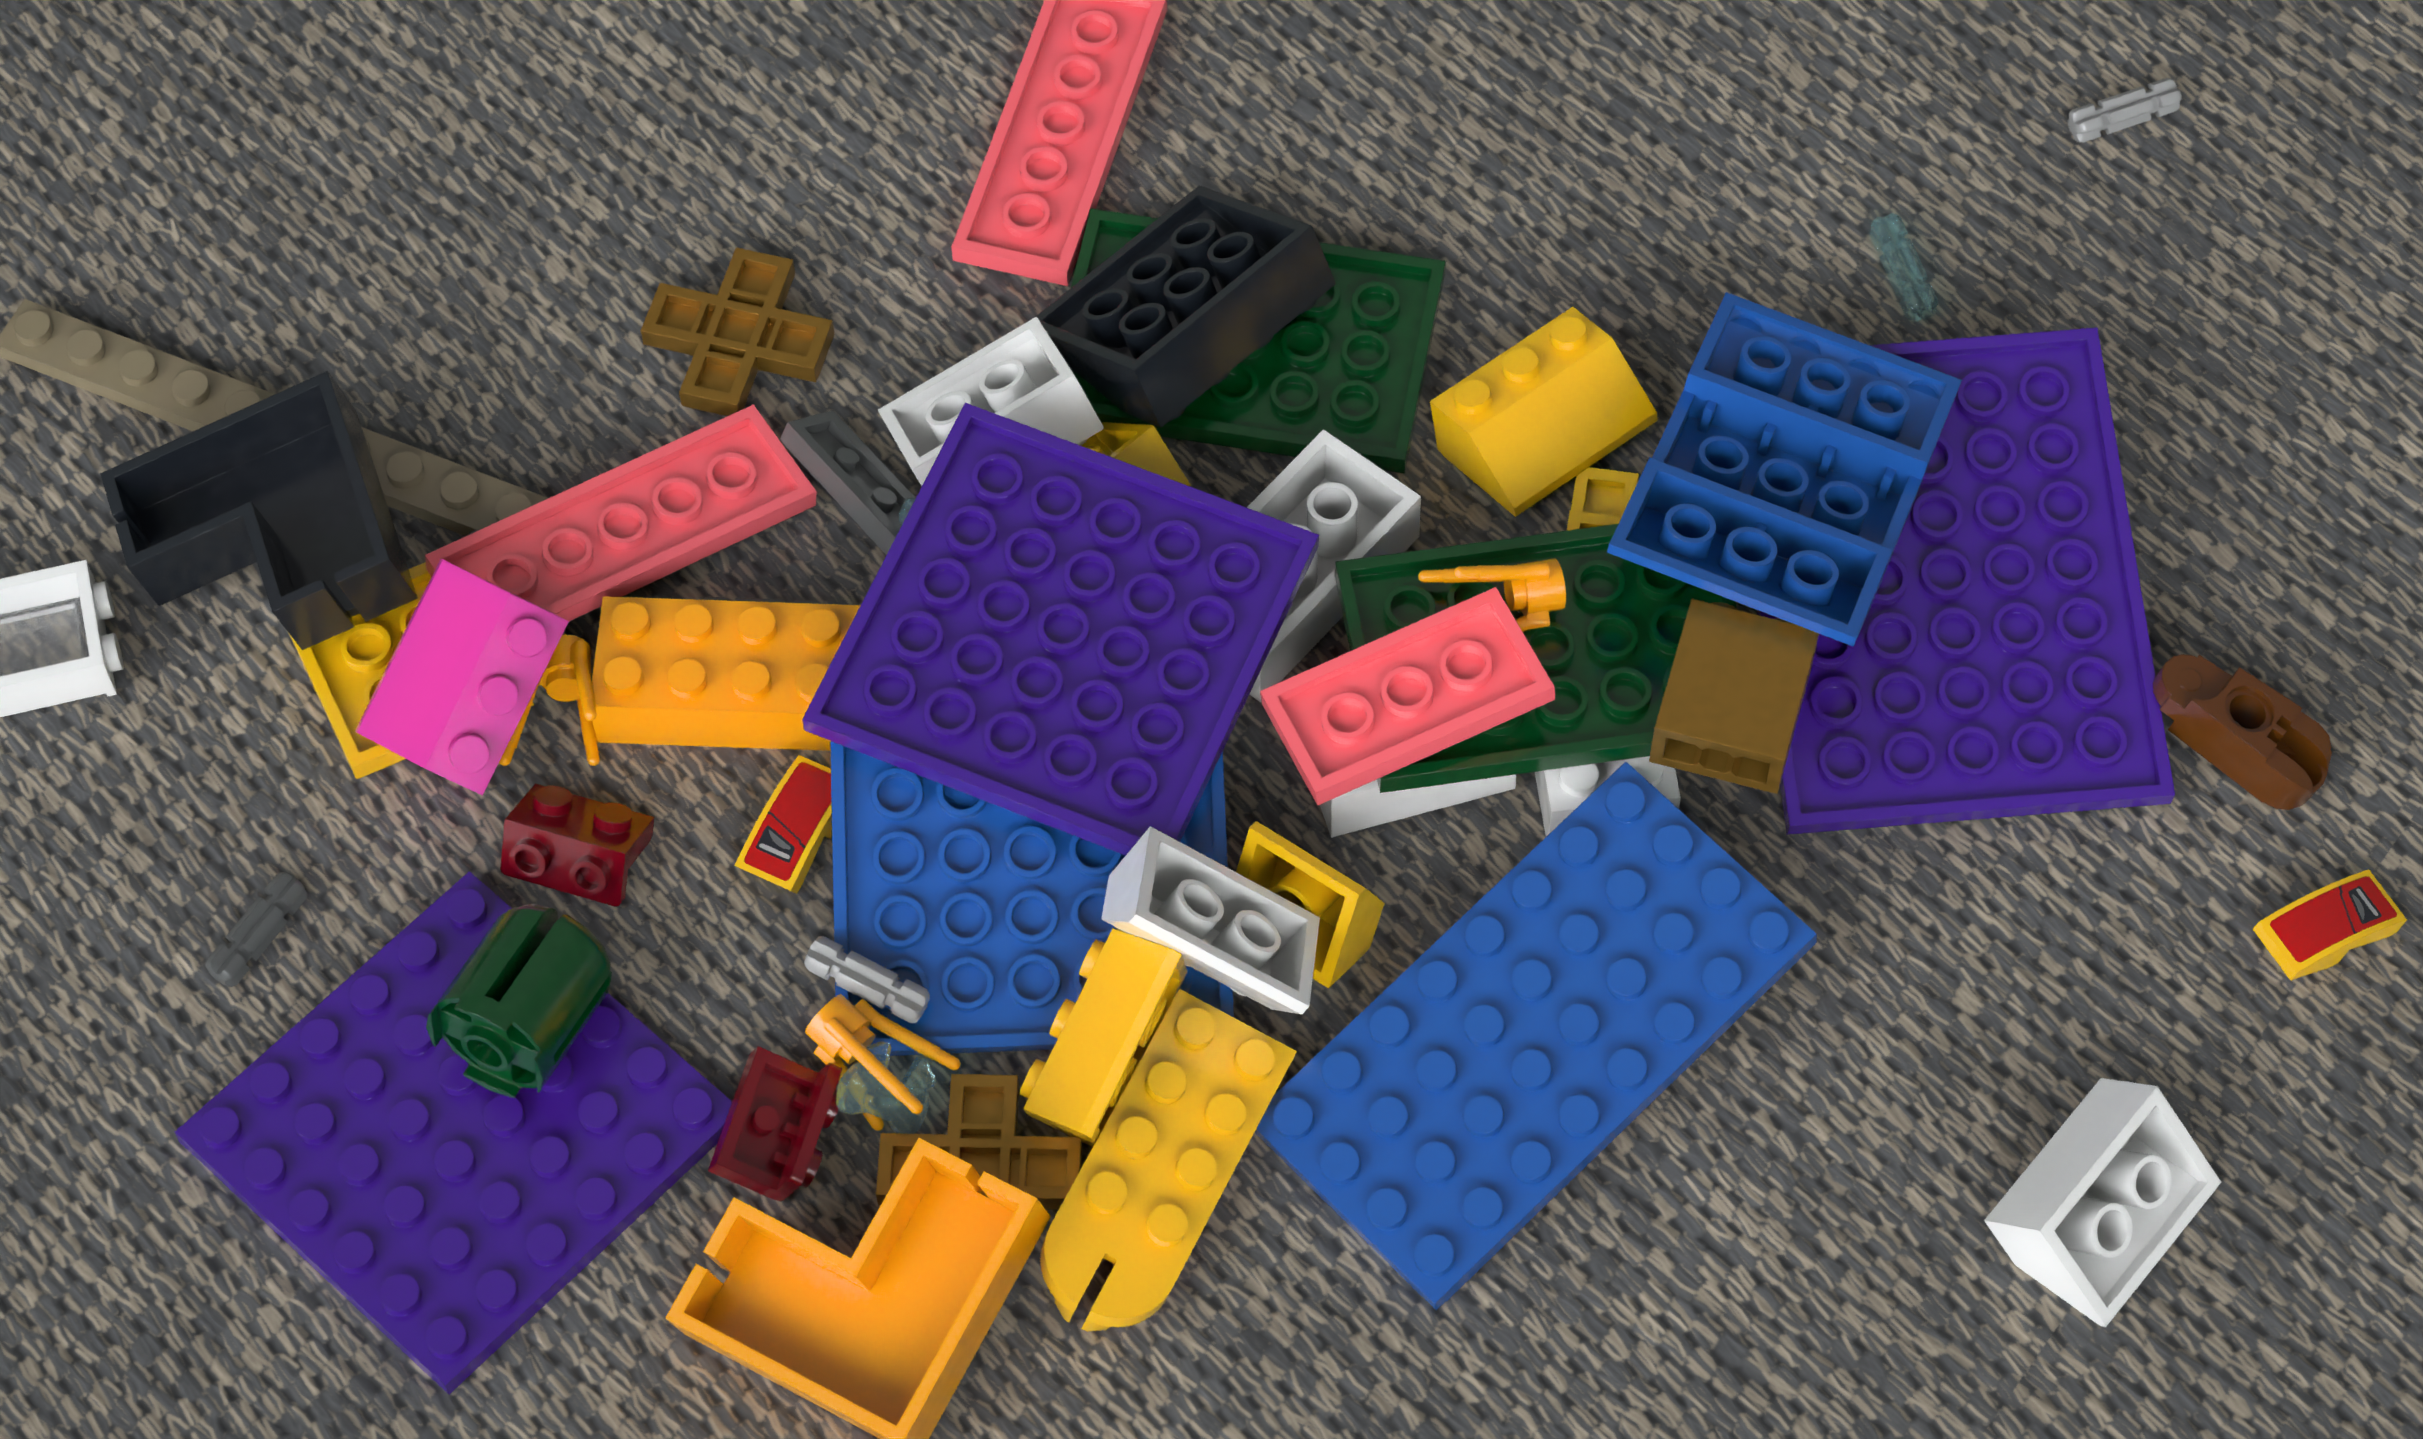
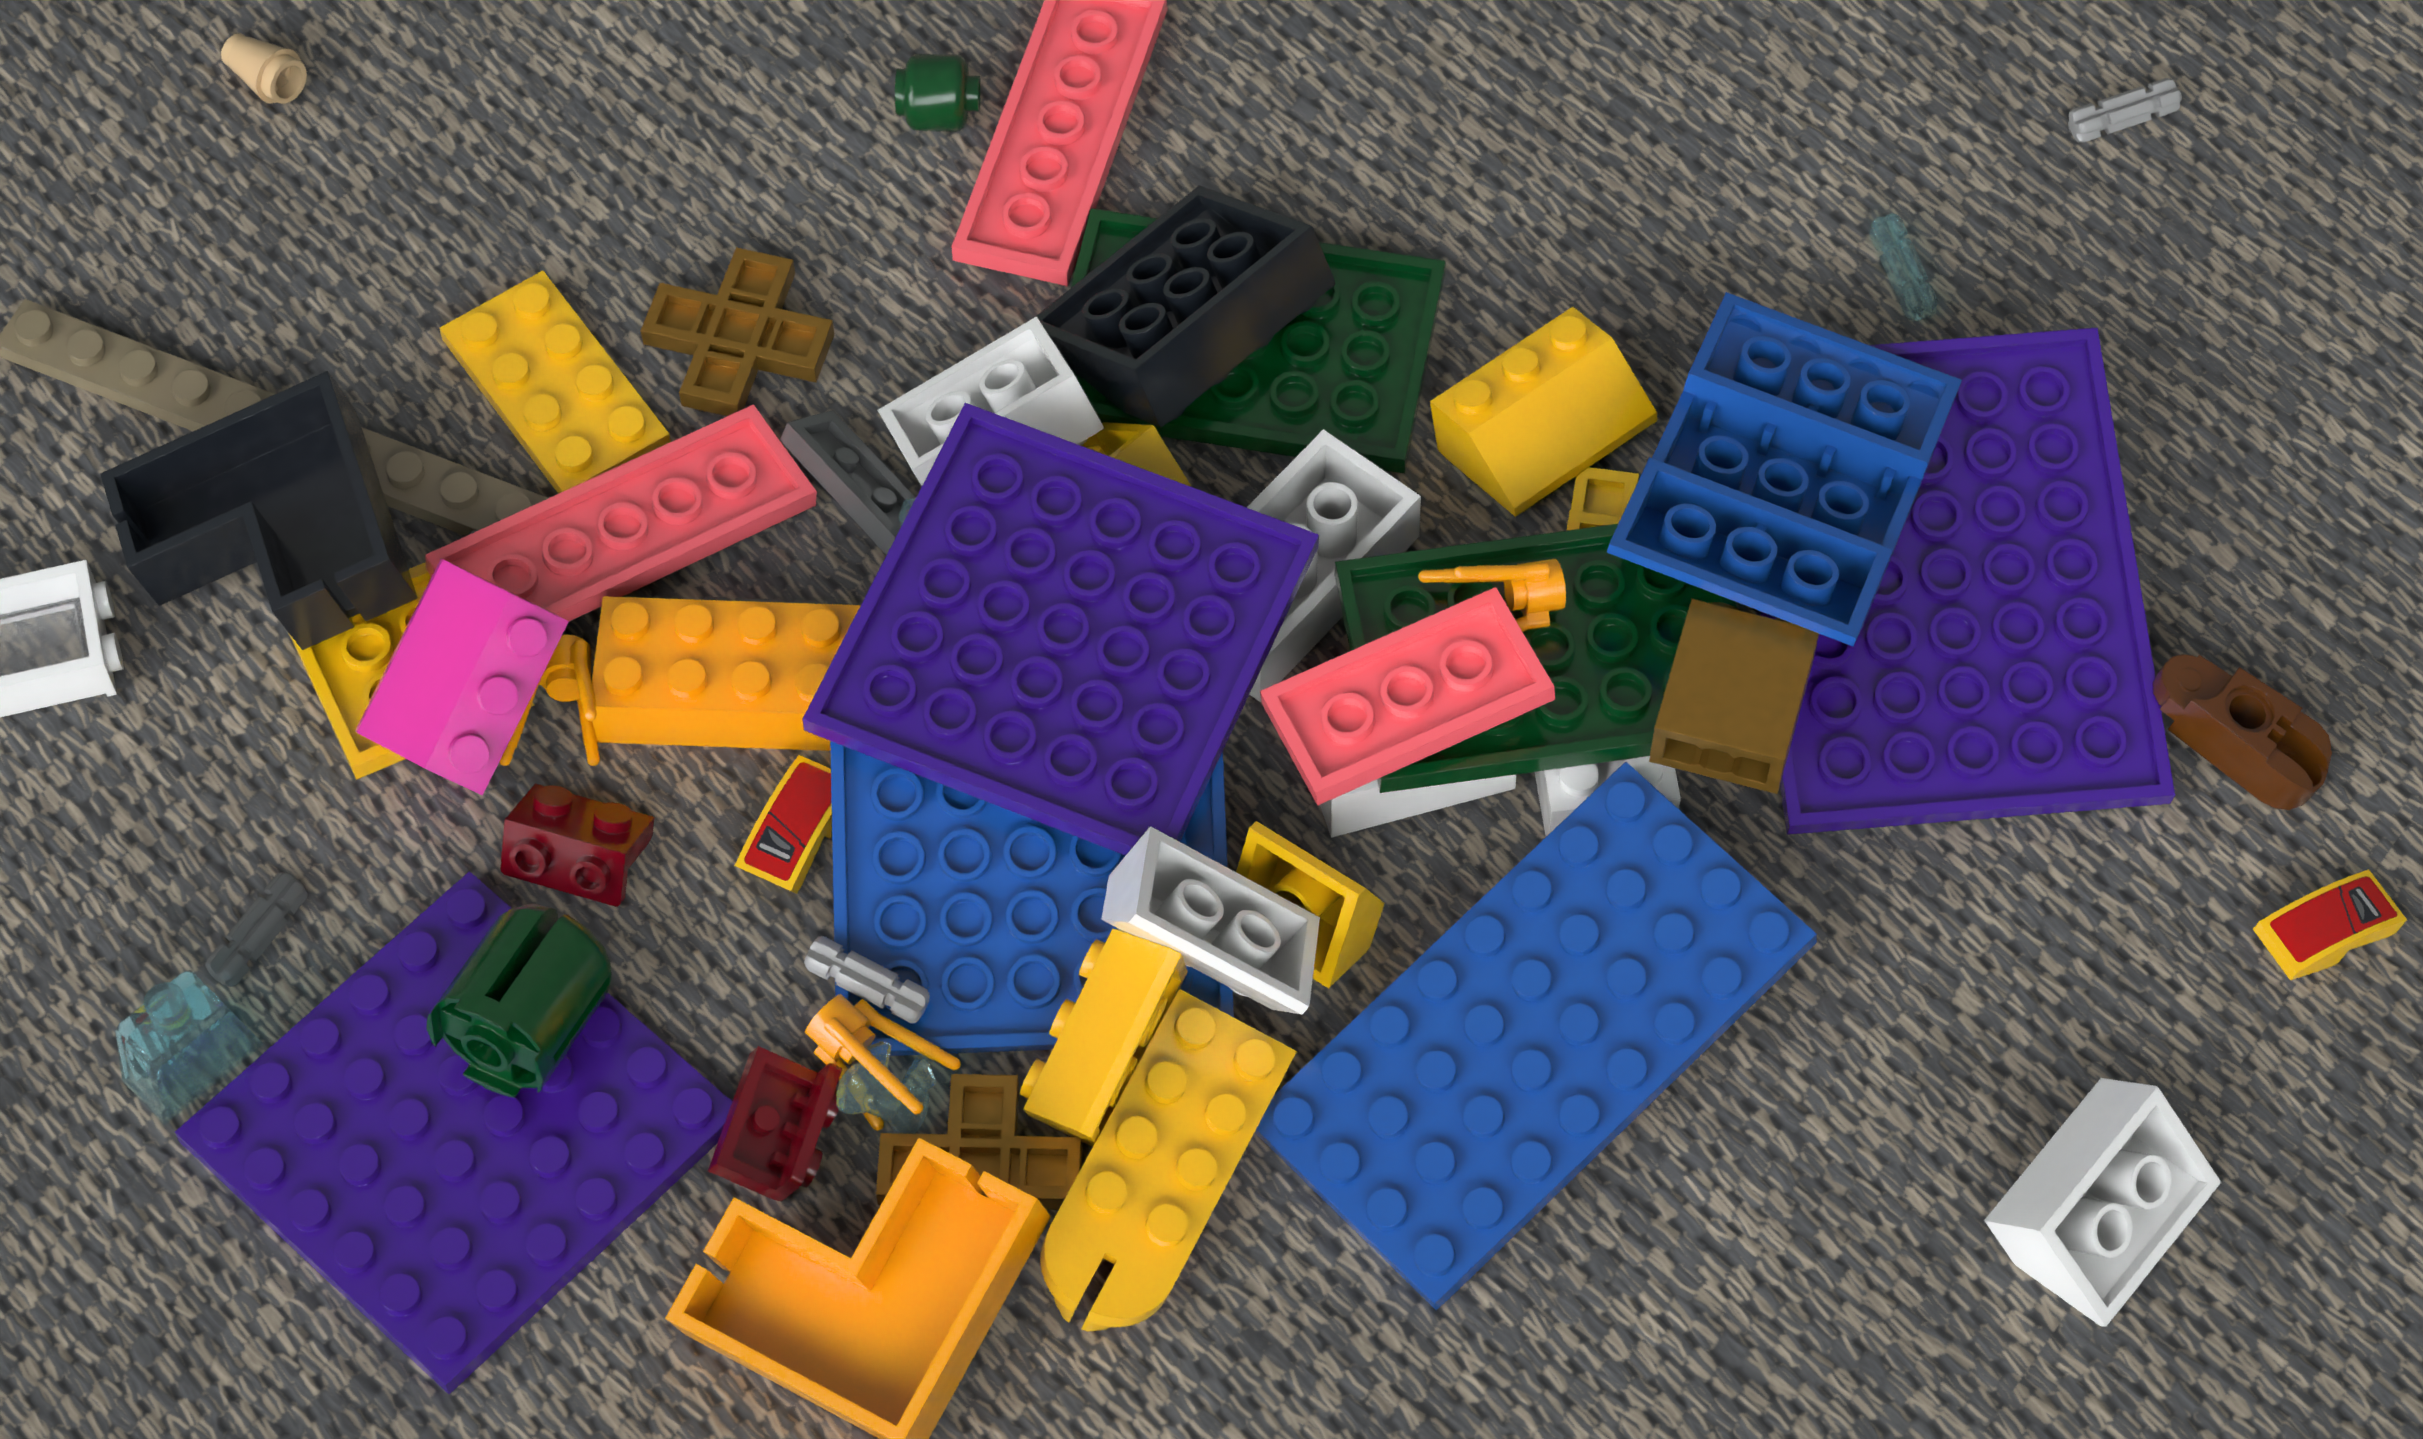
none -> clear light blue torso [115,970,263,1125]
none -> tan cone [221,33,307,104]
none -> yellow plate [439,270,671,494]
none -> dark green head [895,54,981,132]

